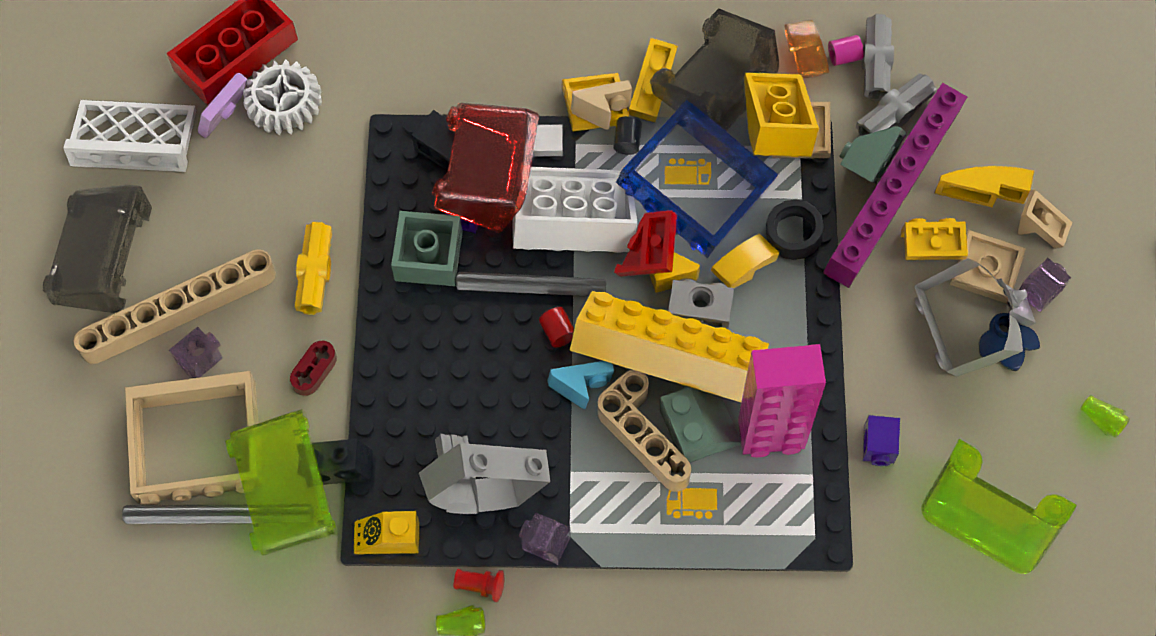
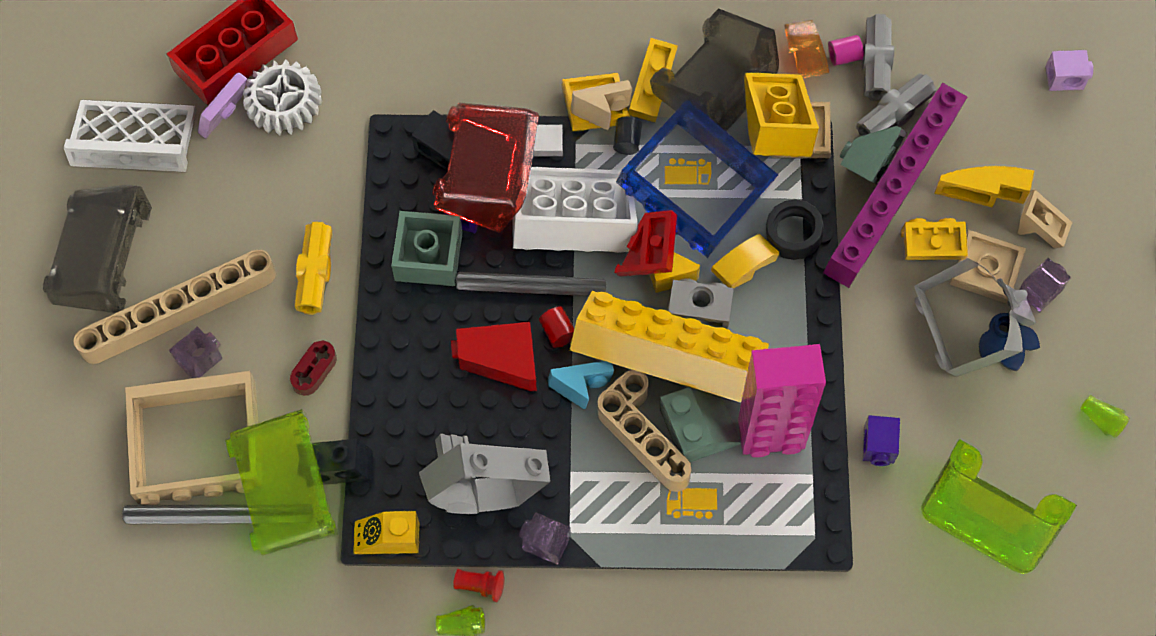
none -> red slope [451,322,537,391]
none -> lavender brick [1045,50,1093,91]

